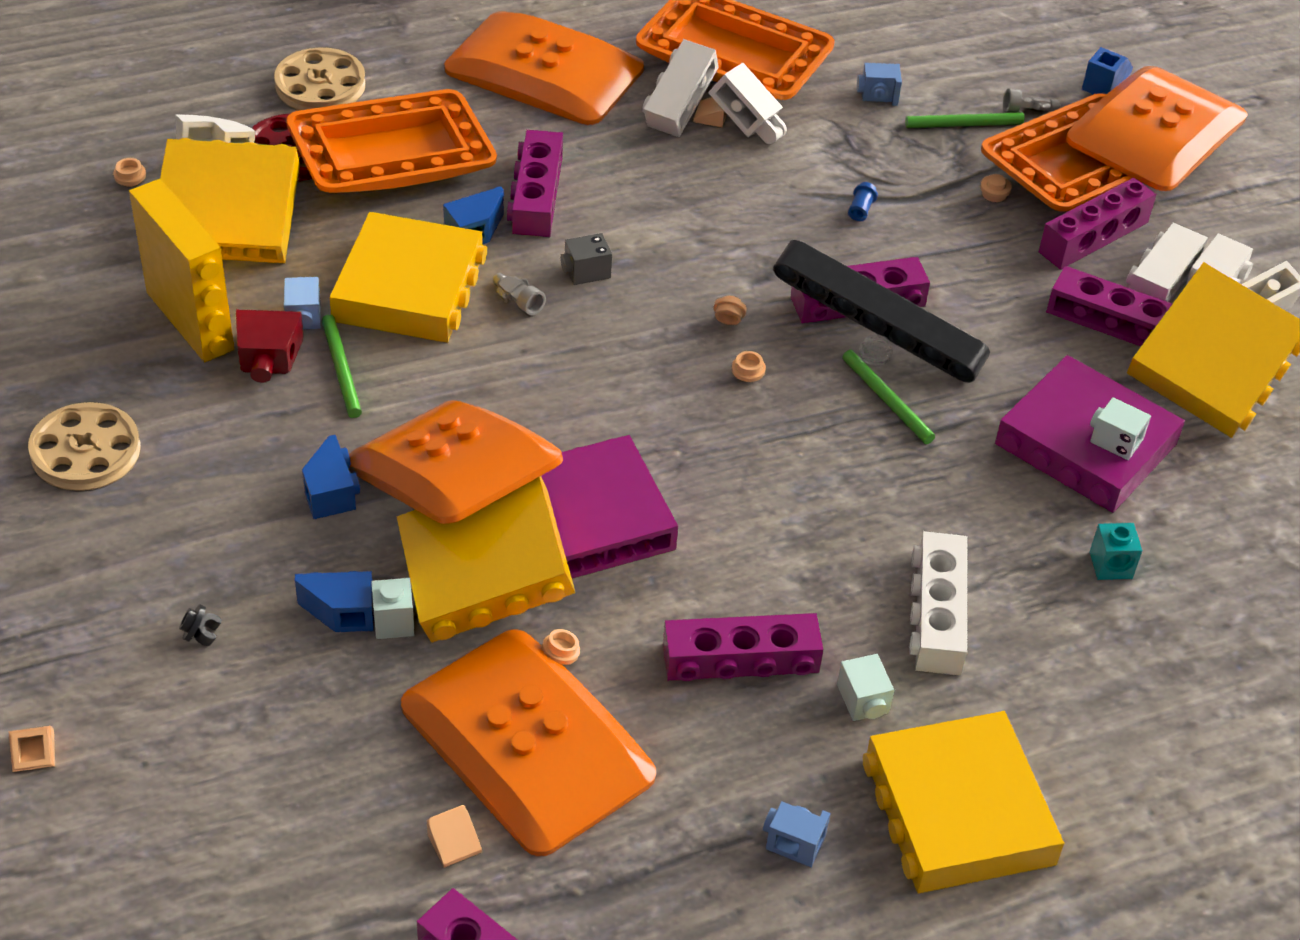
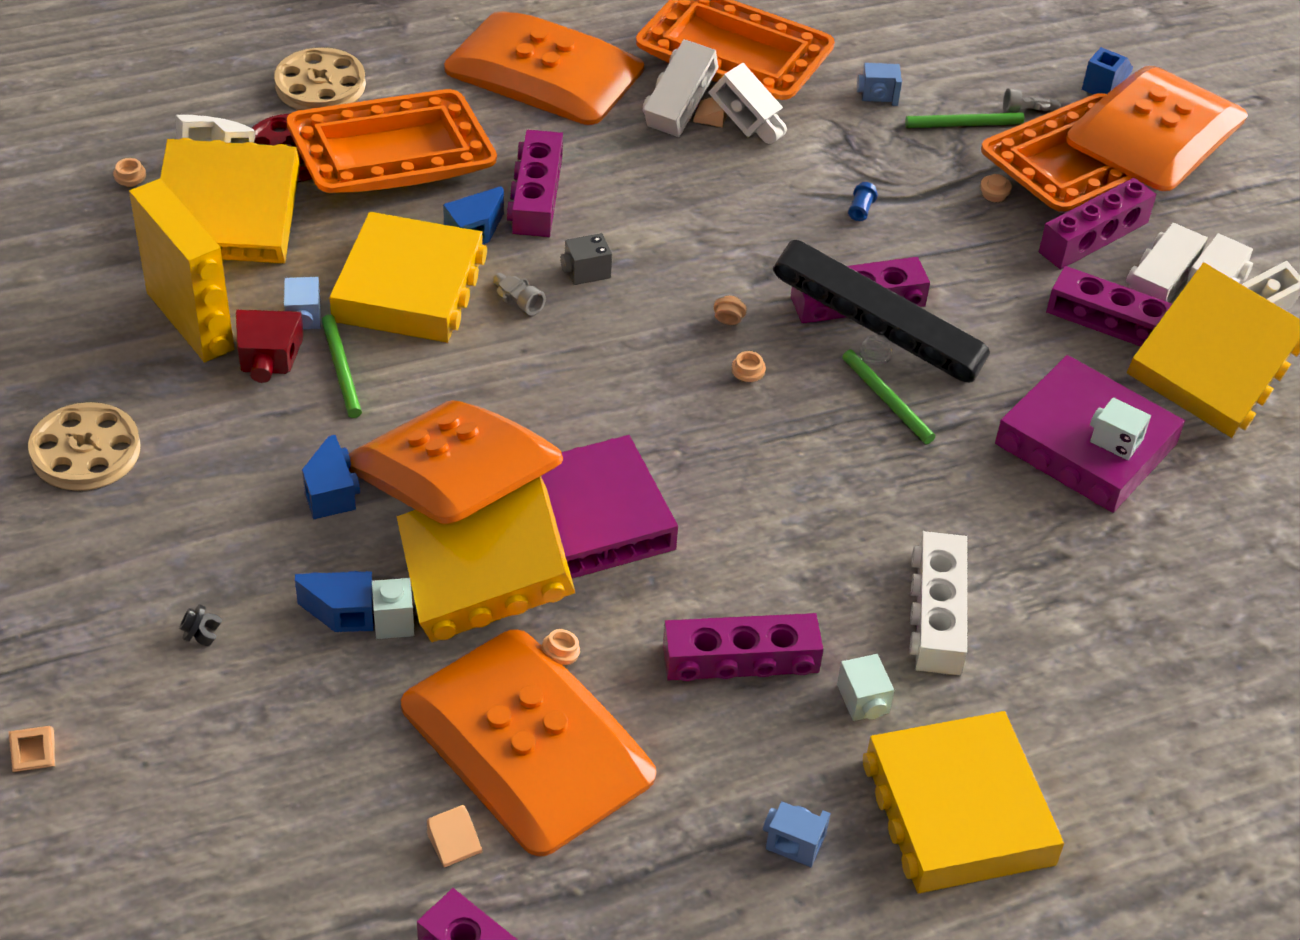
teal brick [1089,523,1143,580] -> none

